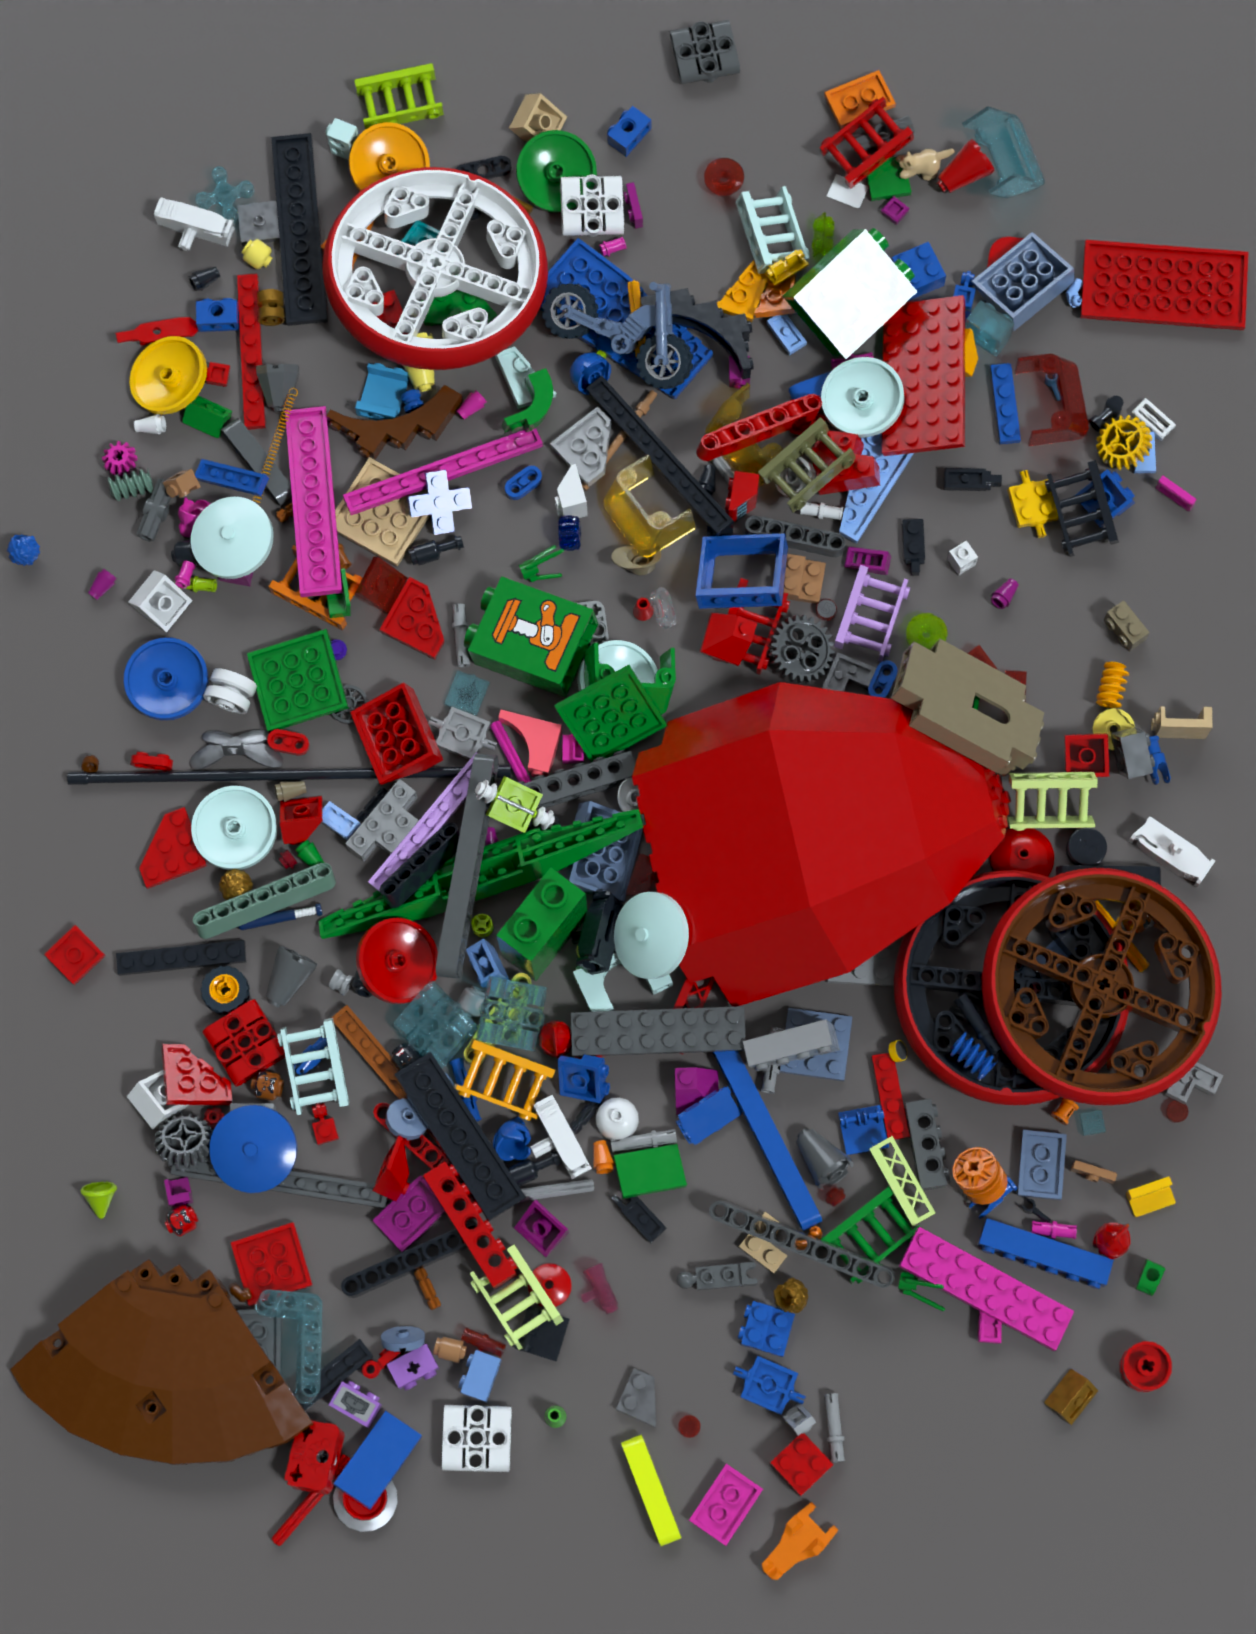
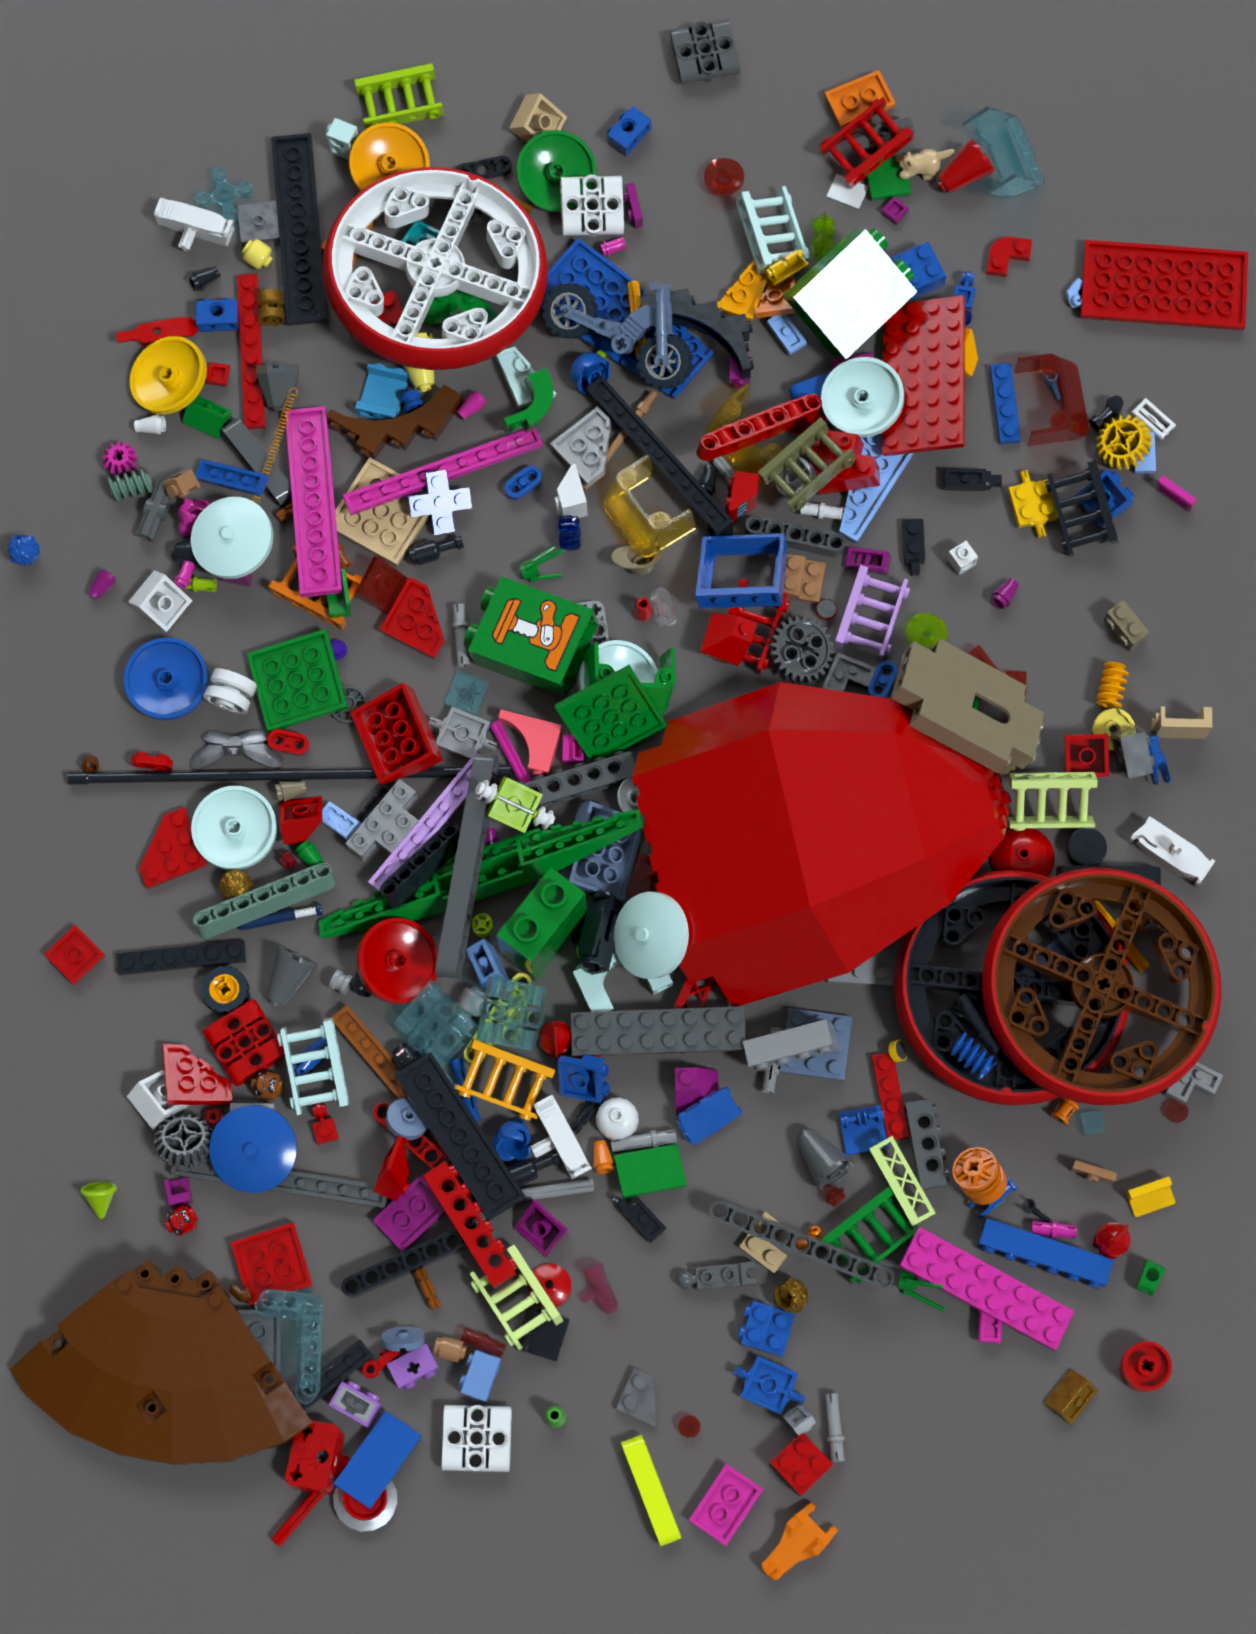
blue beam [712,1051,823,1231] -> none
clear light blue brick [965,300,1014,357] -> none
sand blue slope [972,232,1075,331] -> none
sand blue plate [1017,1130,1067,1200] -> none

